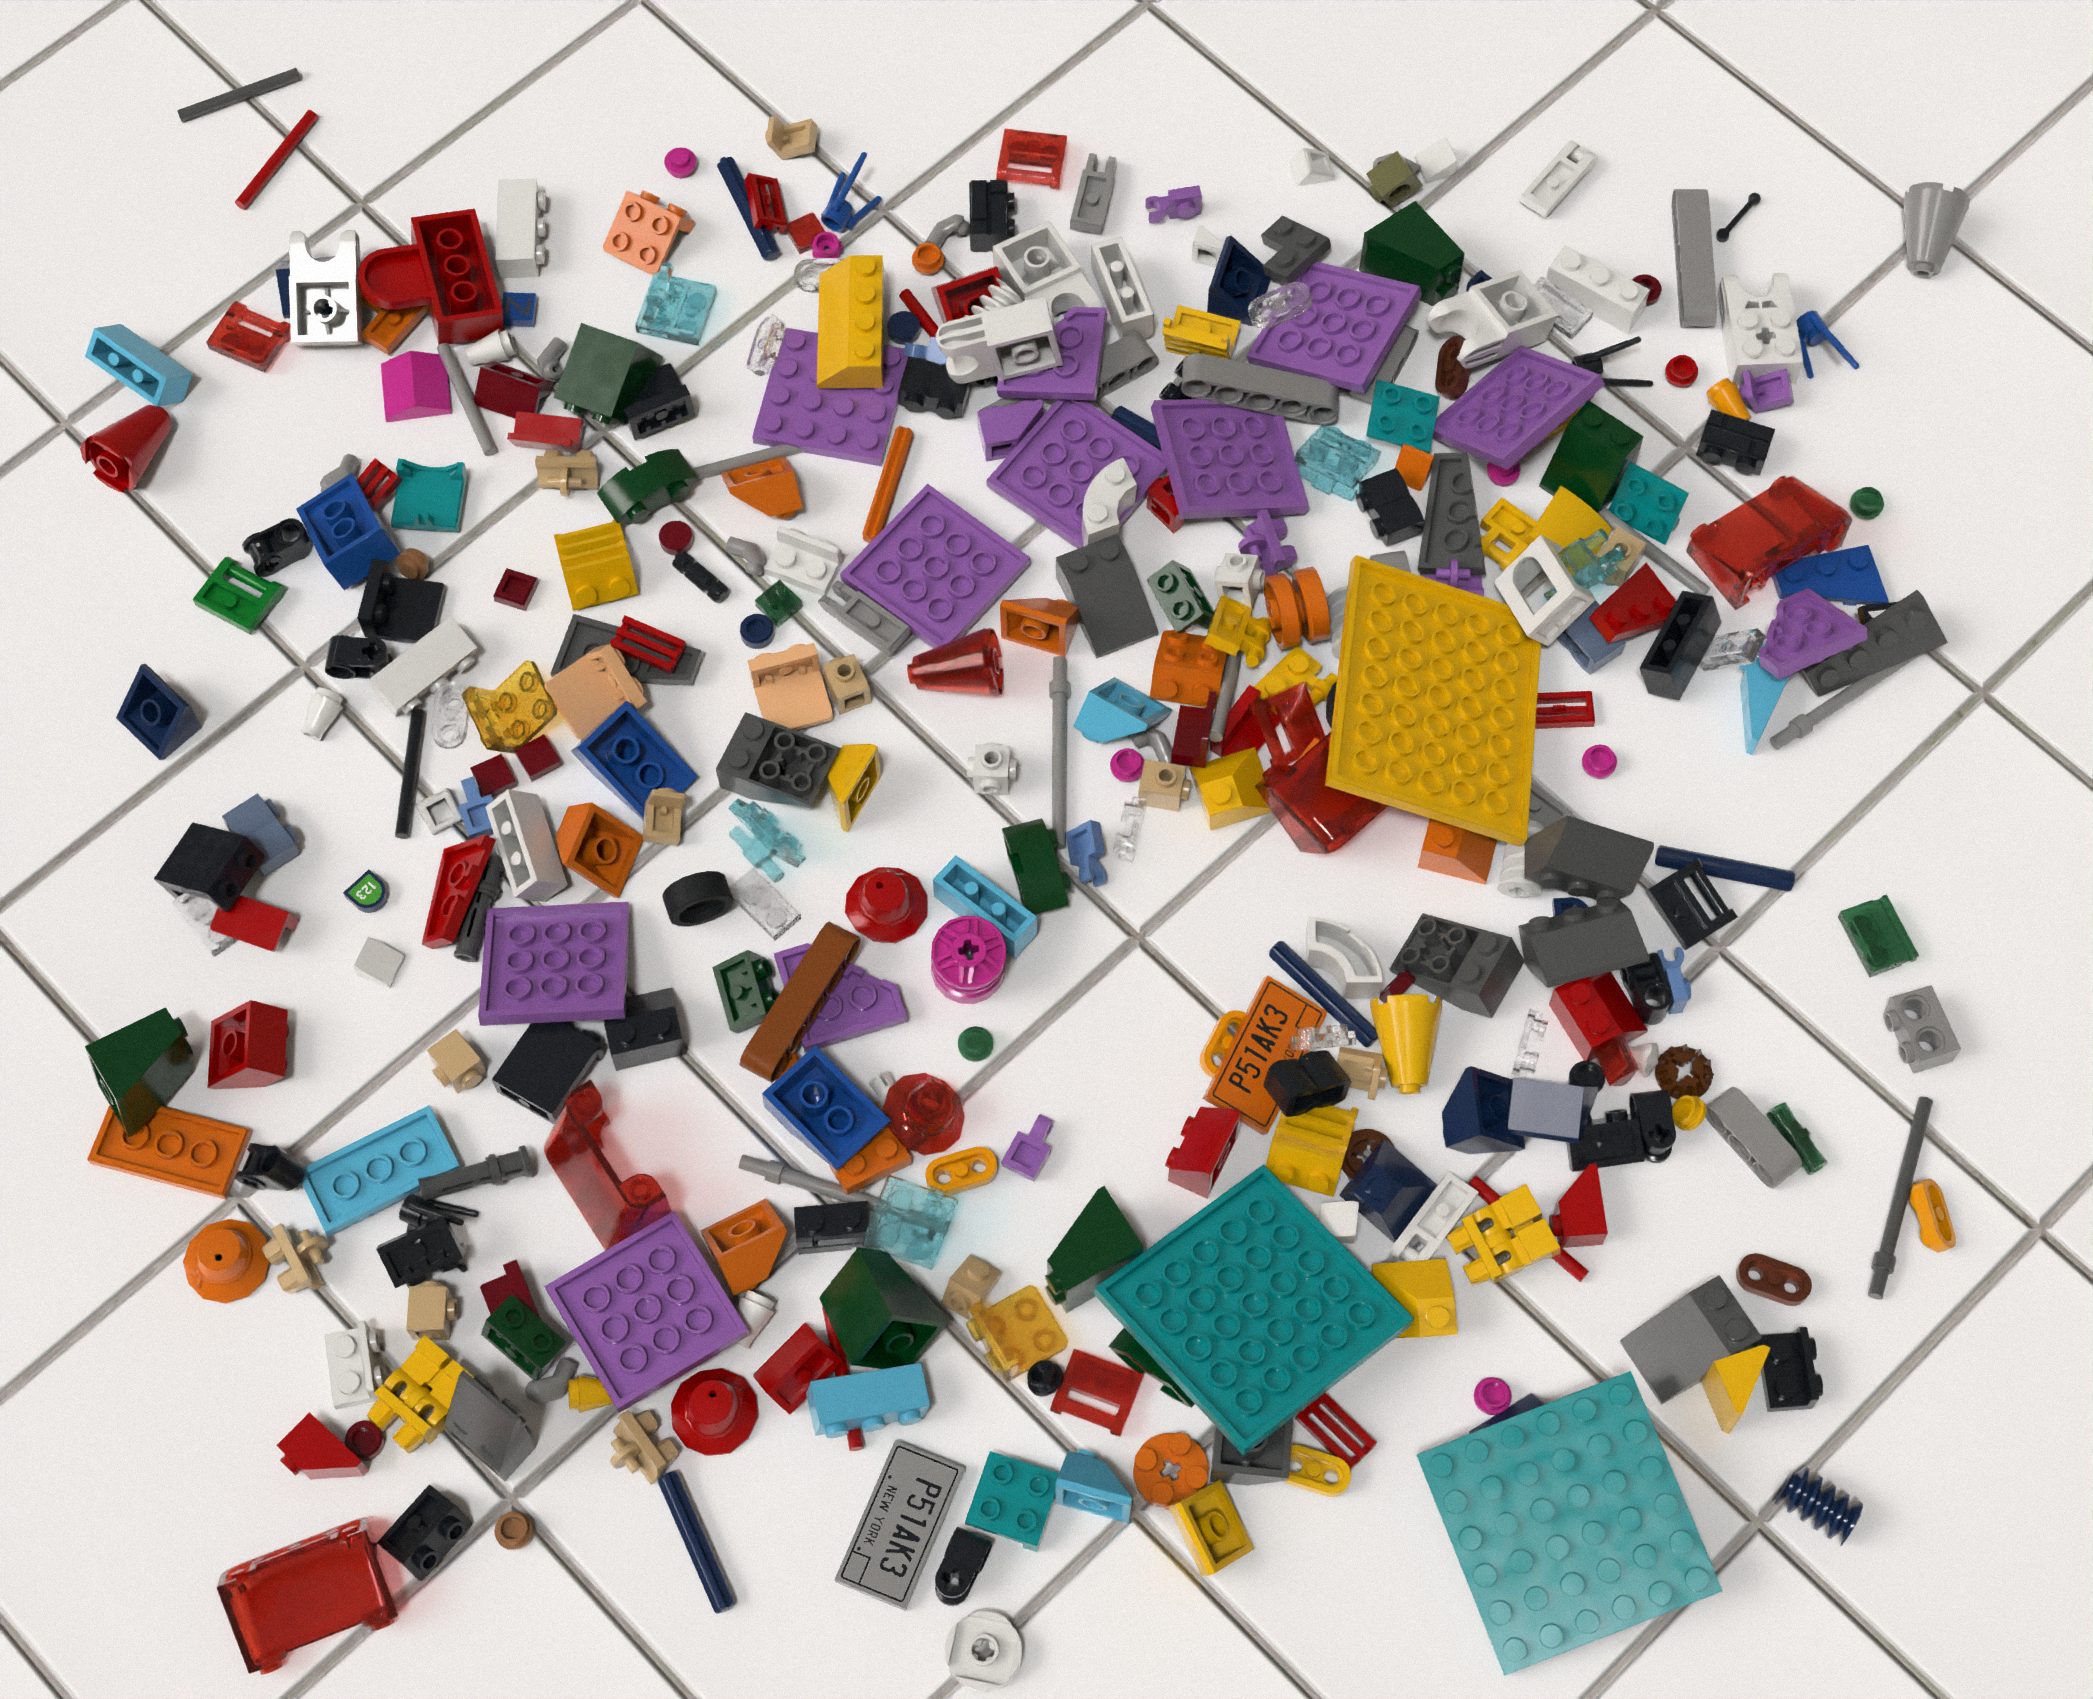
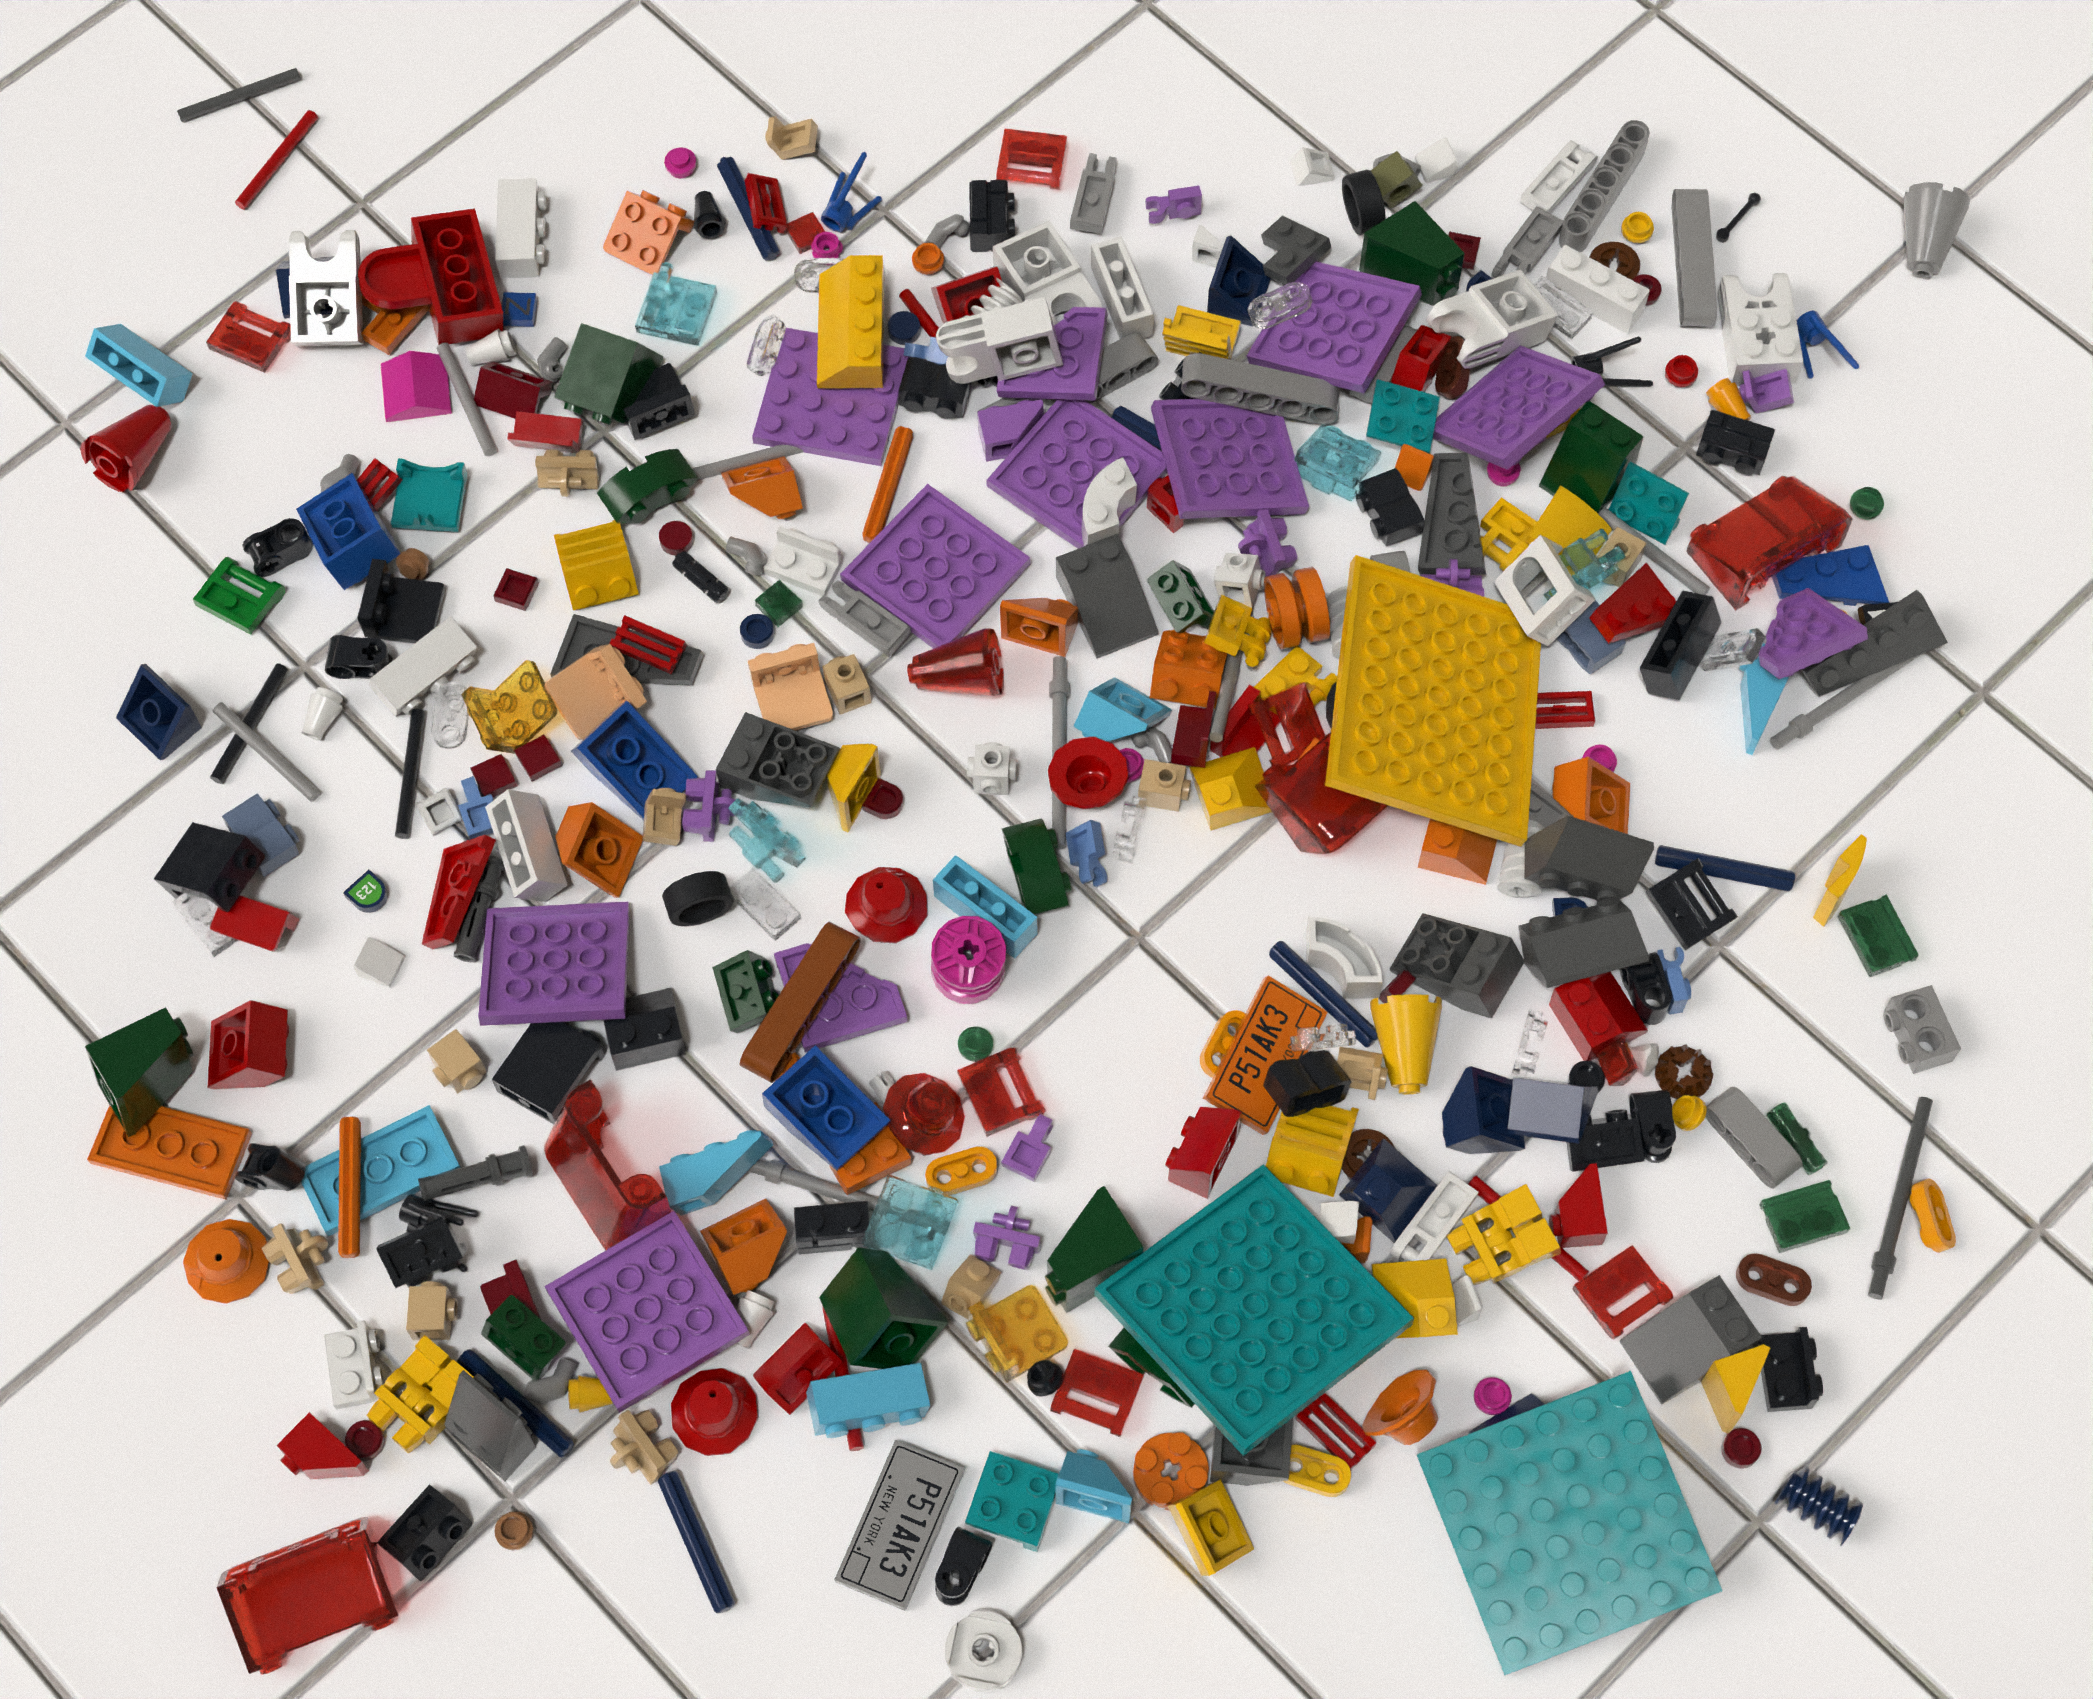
none -> black bar [210,663,288,784]
none -> light grey bar [213,702,320,802]
none -> orange axle [338,1116,361,1258]
none -> dark blue axle [457,1349,574,1457]
none -> medium azure slope [659,1130,773,1216]
none -> medium lavender hips [682,770,741,842]
none -> black cone [694,191,726,239]
none -> dark red tile [862,777,903,819]
none -> clear red plate [957,1047,1046,1137]
none -> medium lavender hips [973,1205,1042,1270]
none -> red hat [1048,736,1129,809]
none -> orange slope [1341,1216,1372,1264]
none -> black tyre [1342,169,1386,235]
none -> orange hat [1362,1370,1439,1445]
none -> red slope [1391,325,1452,392]
none -> dark red tile [1448,231,1481,270]
none -> white slope [1452,1275,1483,1327]
none -> light grey hinge [1491,207,1563,278]
none -> orange slope [1552,757,1630,834]
none -> light grey beam [1559,120,1650,252]
none -> clear red plate [1572,1245,1673,1340]
none -> reddish brown gear [1589,242,1640,280]
none -> yellow plate [1621,212,1654,243]
none -> dark red tile [1721,1428,1762,1469]
none -> clear green plate [1759,1180,1850,1253]
none -> yellow slope [1813,834,1867,927]

